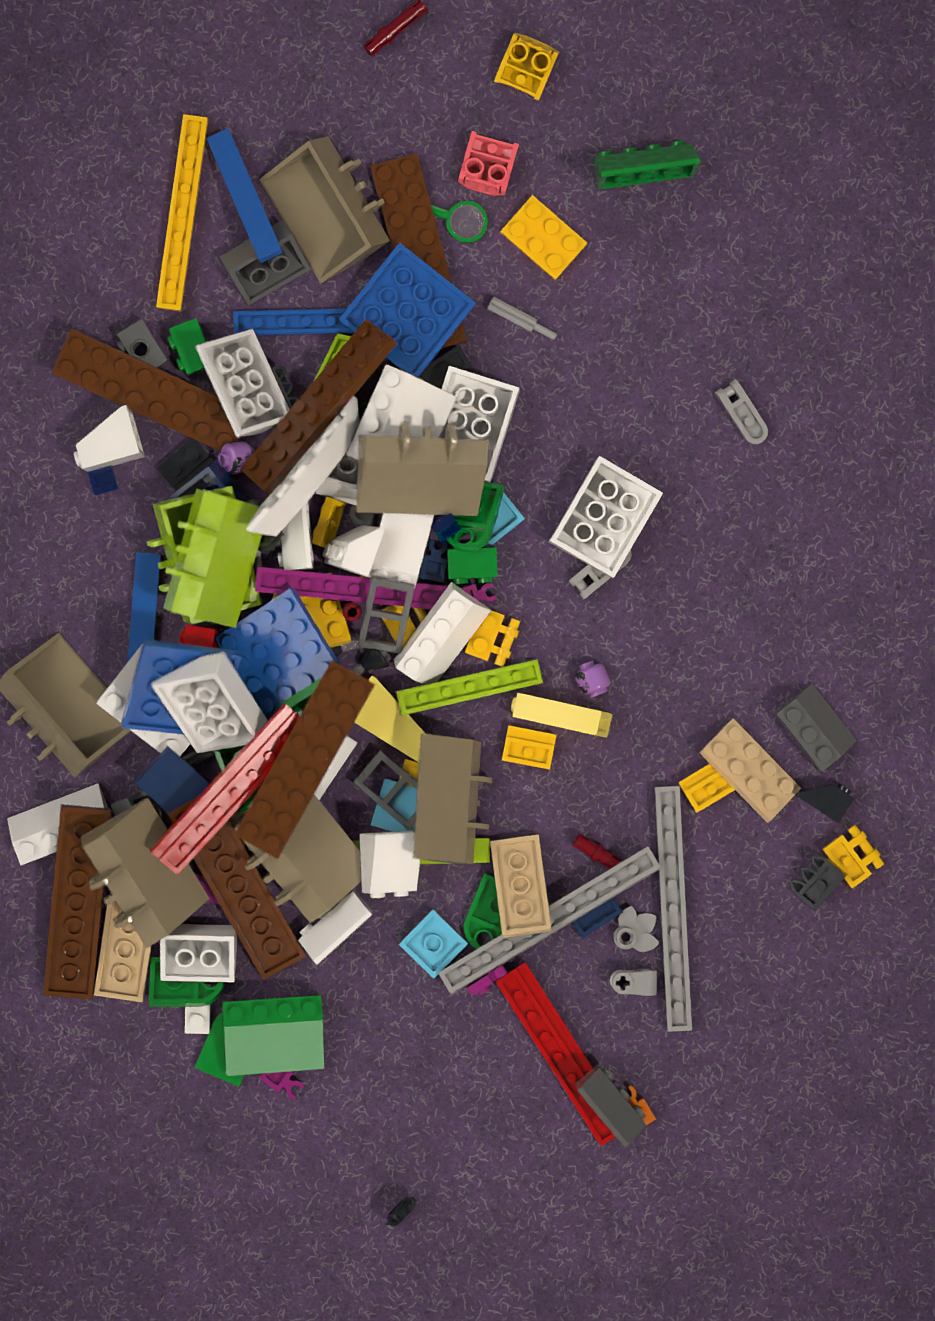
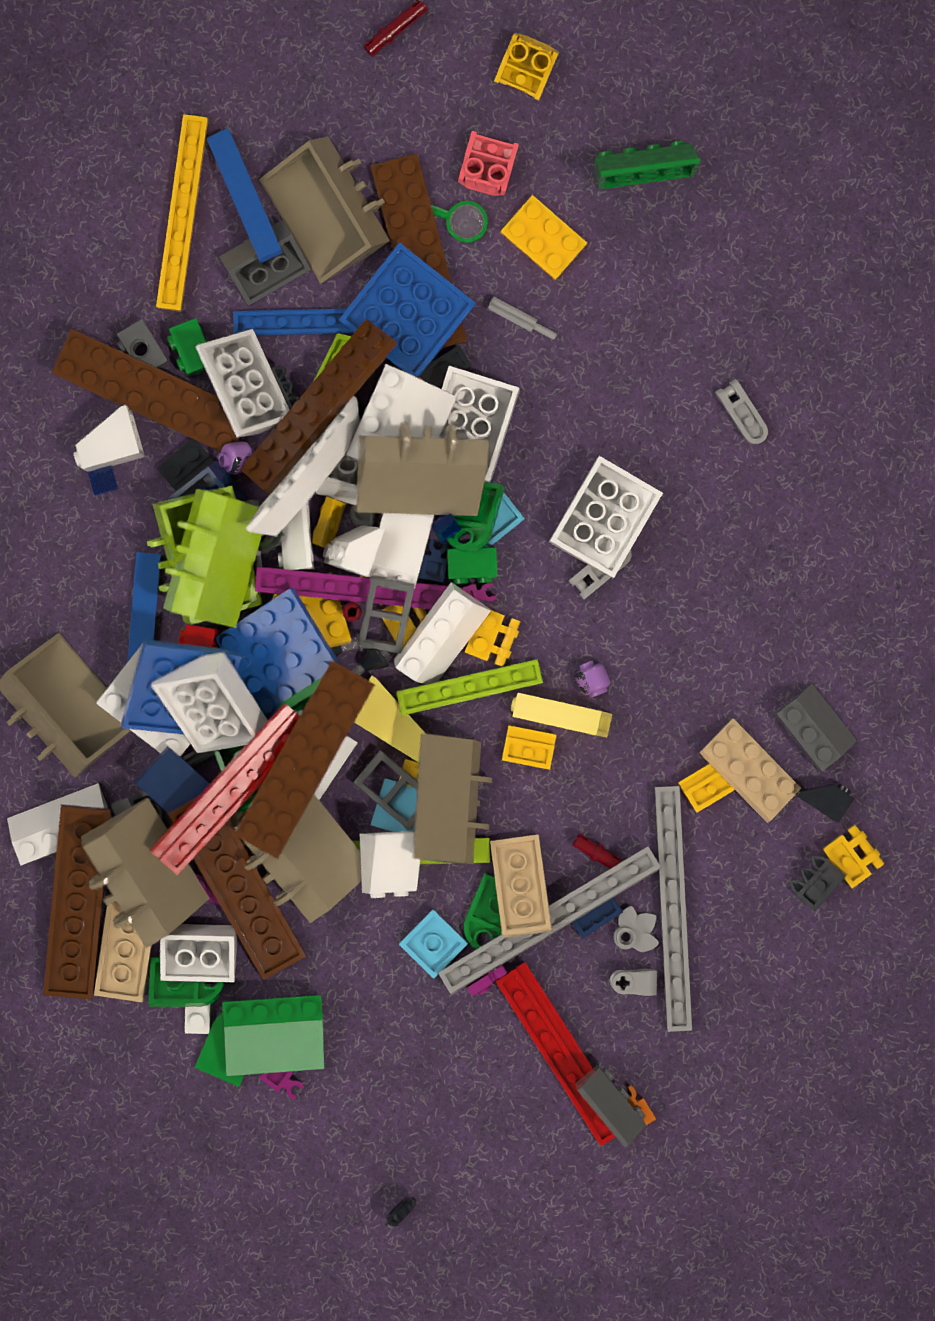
white slope [298,889,373,964] -> none

